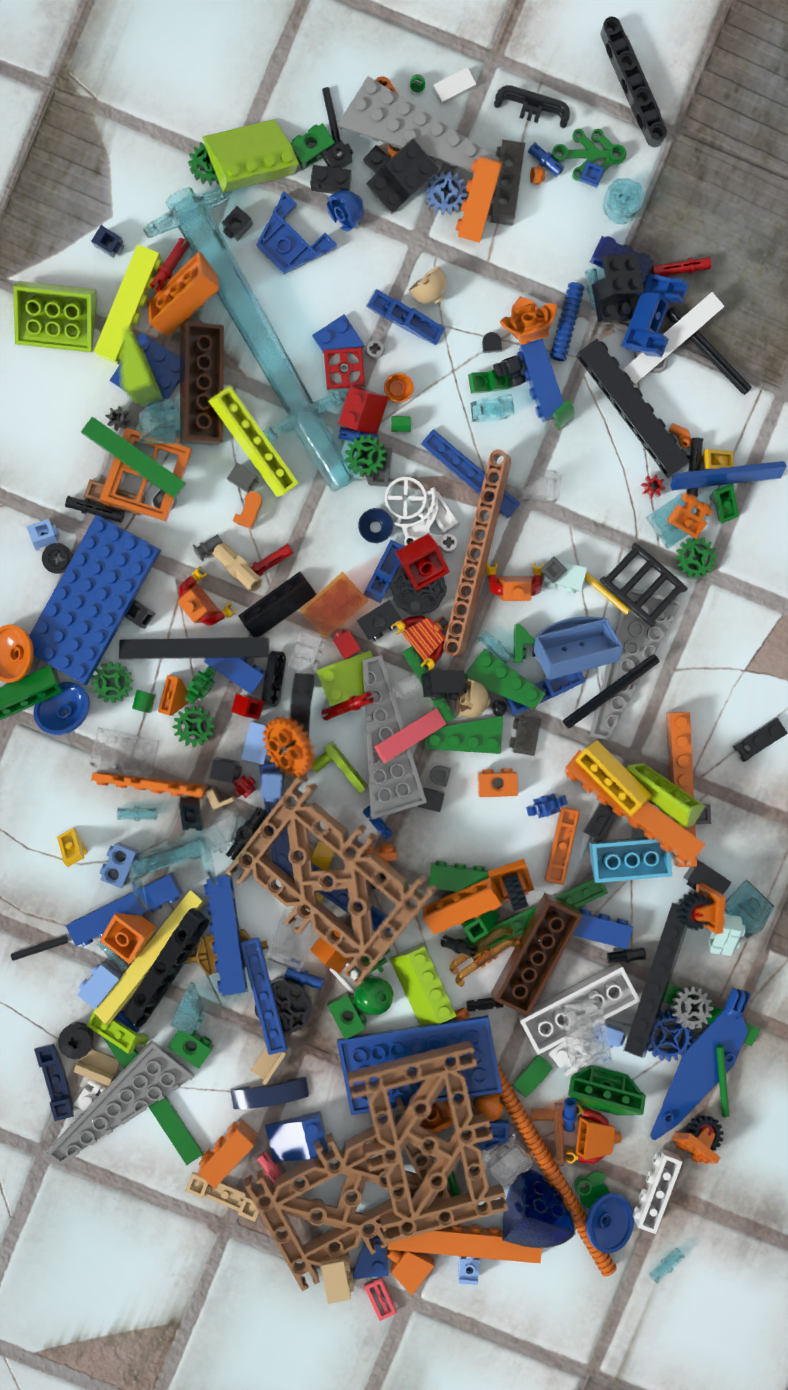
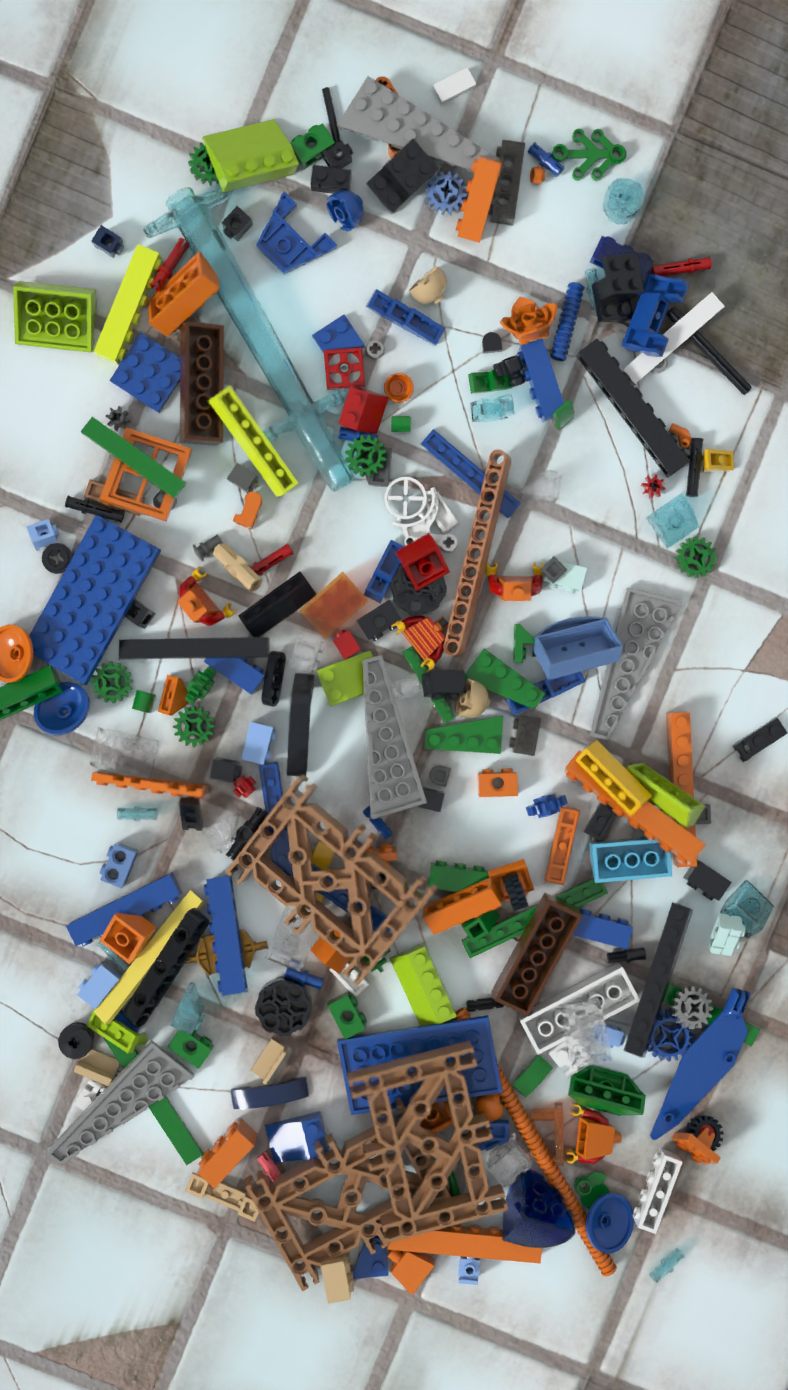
black bar [11,936,68,961] -> none
dark blue slope [34,1043,74,1121] -> none
yellow slope [57,827,88,867] -> none
lime slope [120,326,163,407] -> none
clear light blue windscreen [129,835,218,910] -> none
clear light blue slope [139,399,180,444] -> none
tan panel [205,786,238,810] -> none
red brick [231,693,264,720] -> none
blue tile [240,937,288,1055] -> none
medium blue brick [261,772,284,802] -> none
orange gear [262,716,315,778] -> none
lime piece [312,741,368,794] -> none
red pin [321,691,374,721] -> none
green cylinder [354,976,394,1015] -> none
dark blue piece [358,508,393,543] -> none
black plate [363,145,390,174] -> none
coral tile [364,1276,397,1321] -> none
coral tile [374,708,446,763] -> none
green hinge [410,74,425,92] -> none
black pin [440,935,478,958] -> none
clear orange piece [449,927,520,987] -> none
clear light blue pin [477,630,514,664] -> none
black hinge [492,700,507,716] -> none
black piece [494,85,570,128] -> none
blue pin [562,1097,578,1132] -> none
black axle [563,654,660,728] -> none
blue tile [579,161,605,188] -> none
yellow bar [584,573,631,615] -> none
black bar [599,542,688,627] -> none
black beam [600,16,667,148] -> none
orange plate [667,493,713,539] -> none
blue tile [670,461,787,491] -> none
plate [676,883,726,934] -> none
green slope [709,483,739,524] -> none
green bar [716,1044,730,1118] -> none

